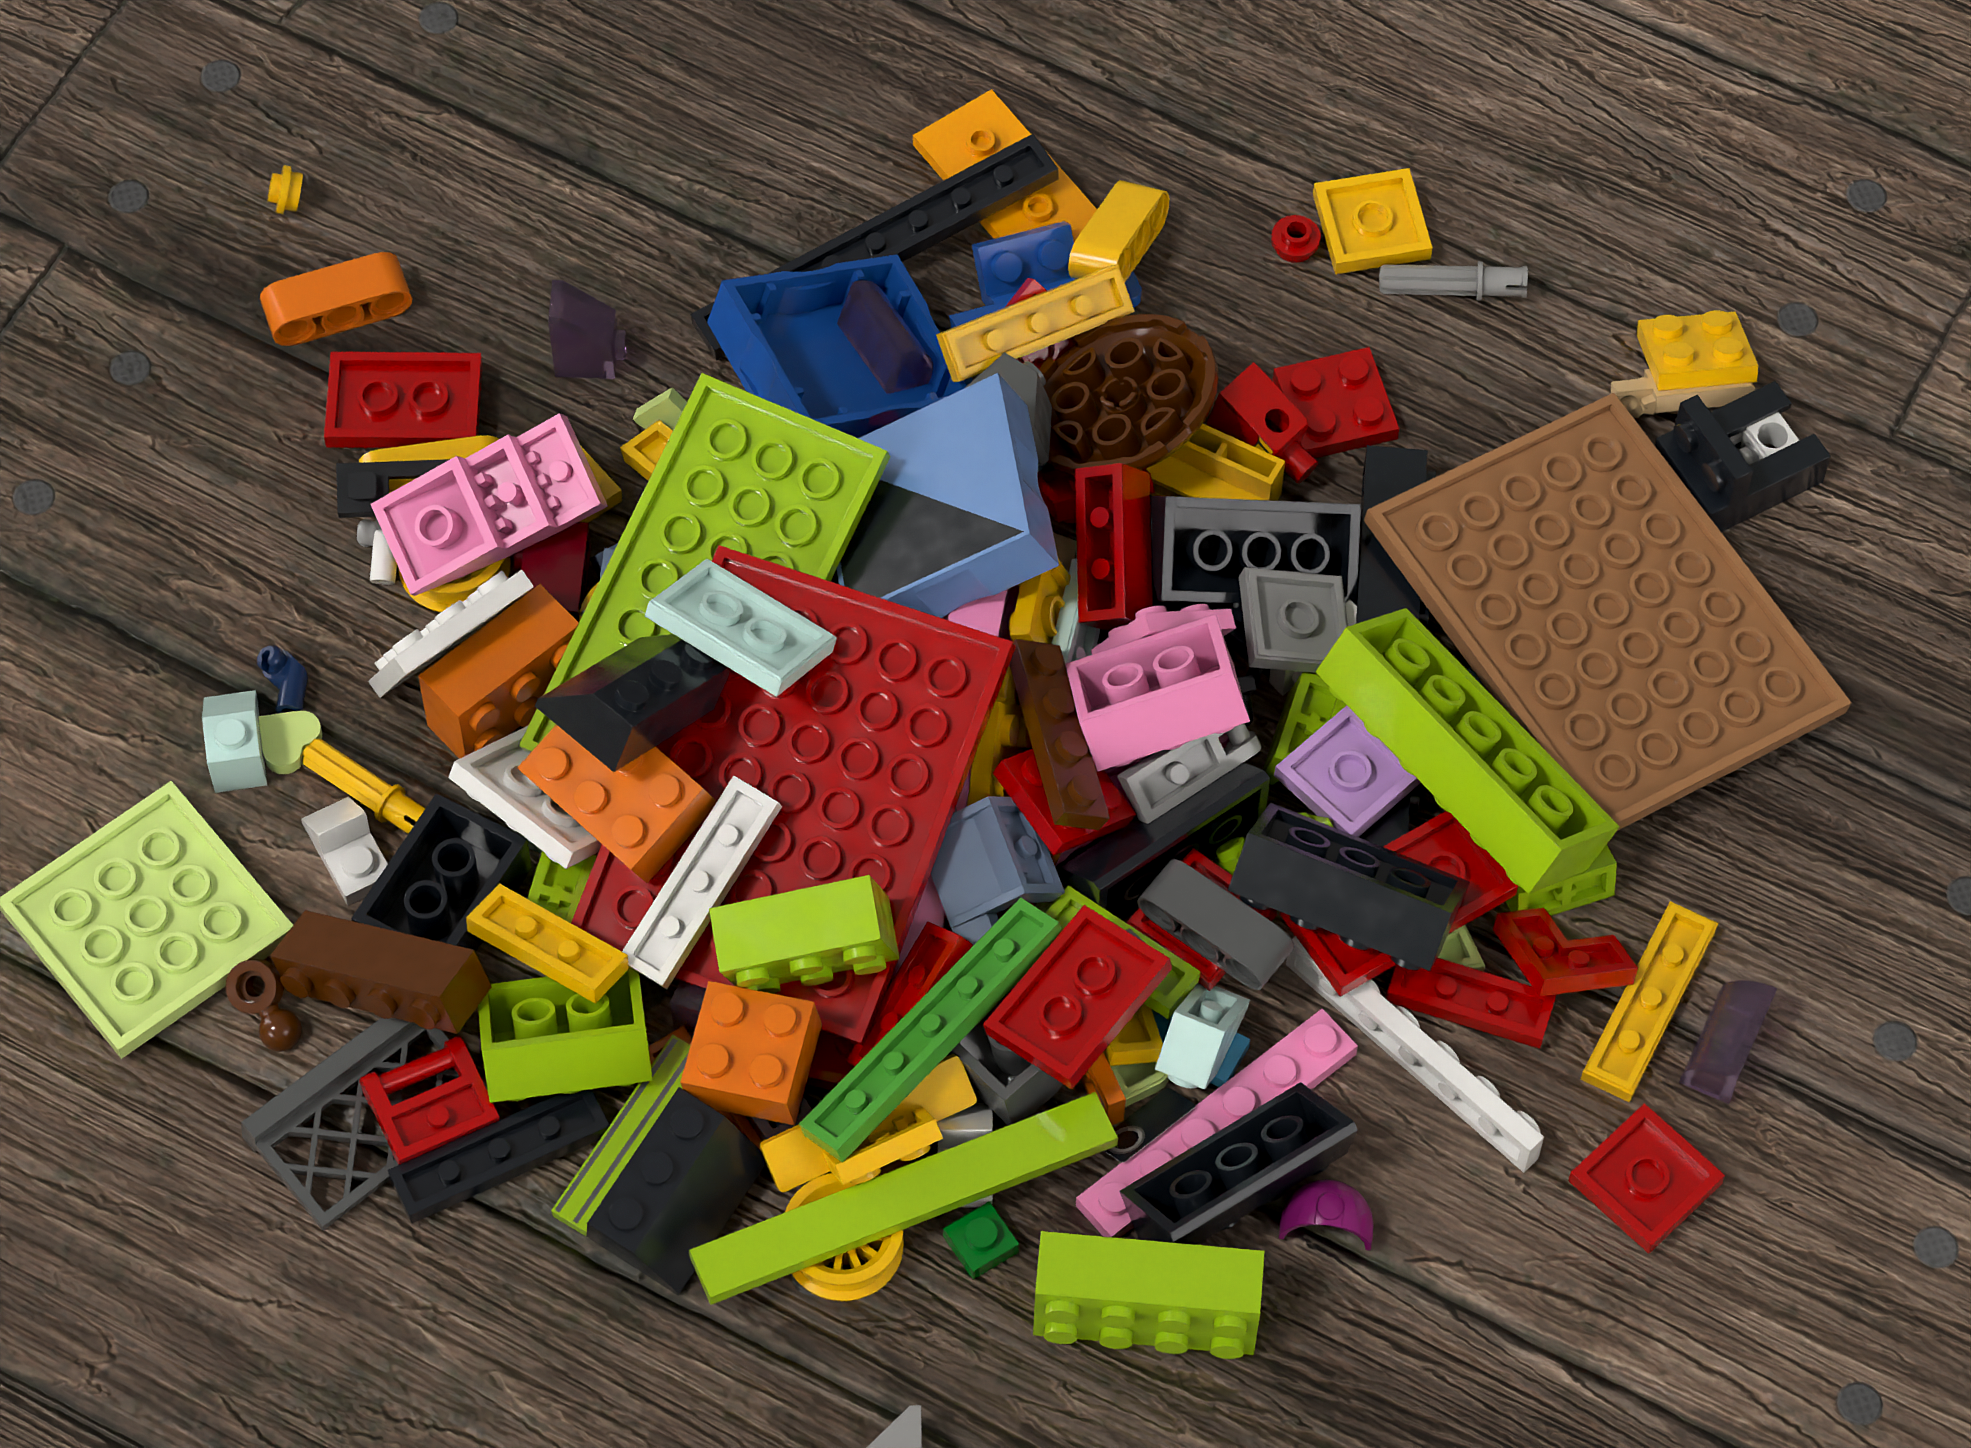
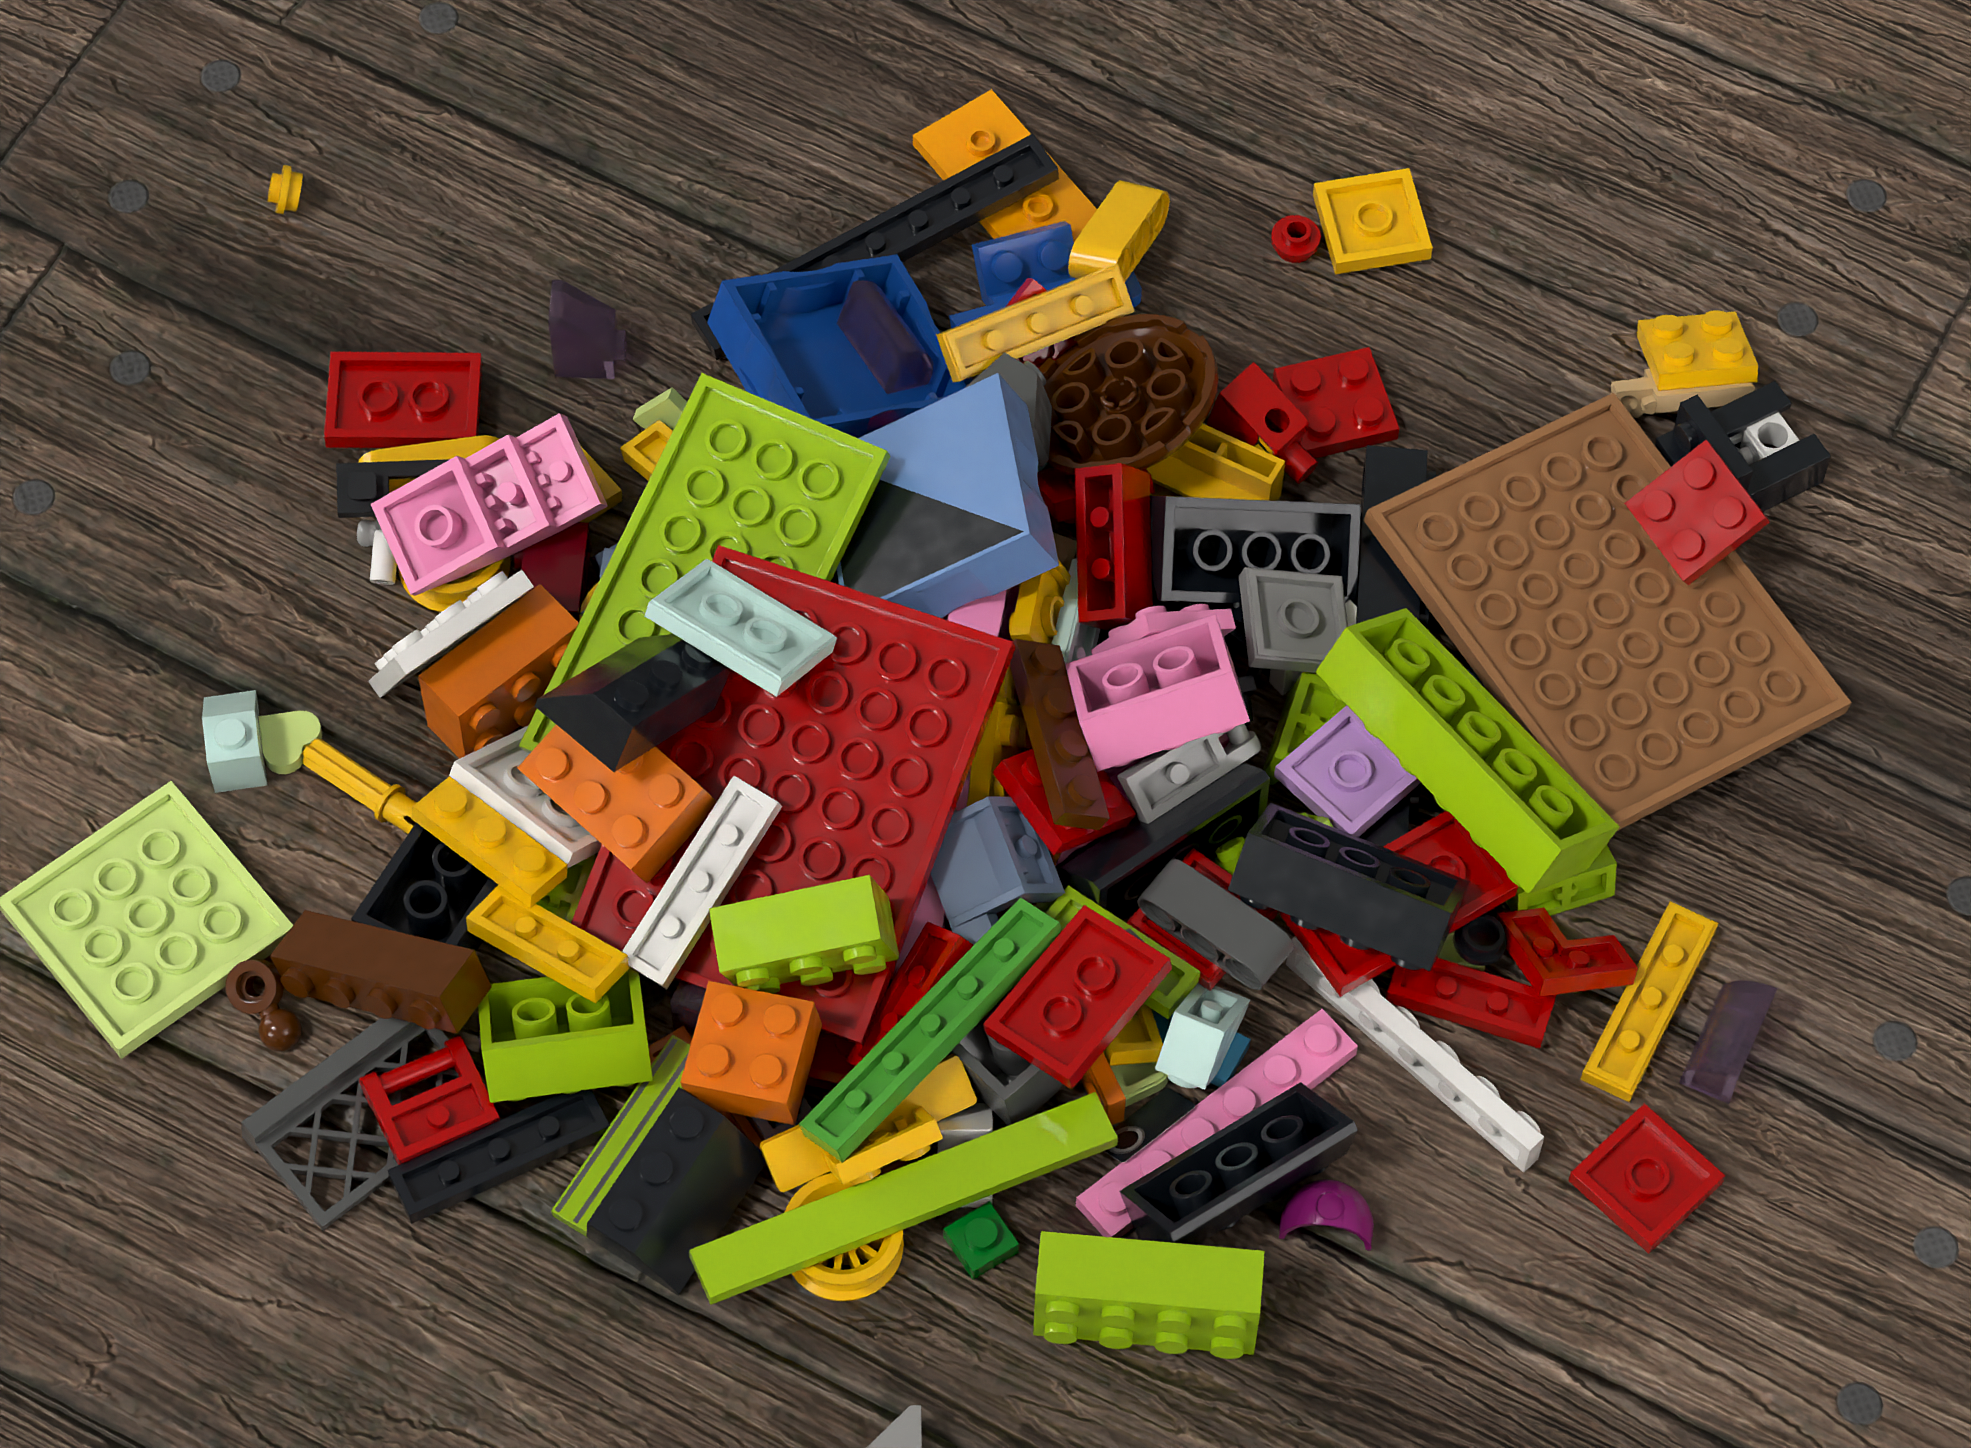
dark blue arm [257,645,308,714] -> none
orange beam [260,252,413,346] -> none
white slope [301,796,388,906] -> none
light grey axle [1379,261,1528,301] -> none
none -> yellow plate [412,776,568,908]
none -> black plate [1453,914,1507,966]
none -> red plate [1624,440,1770,585]

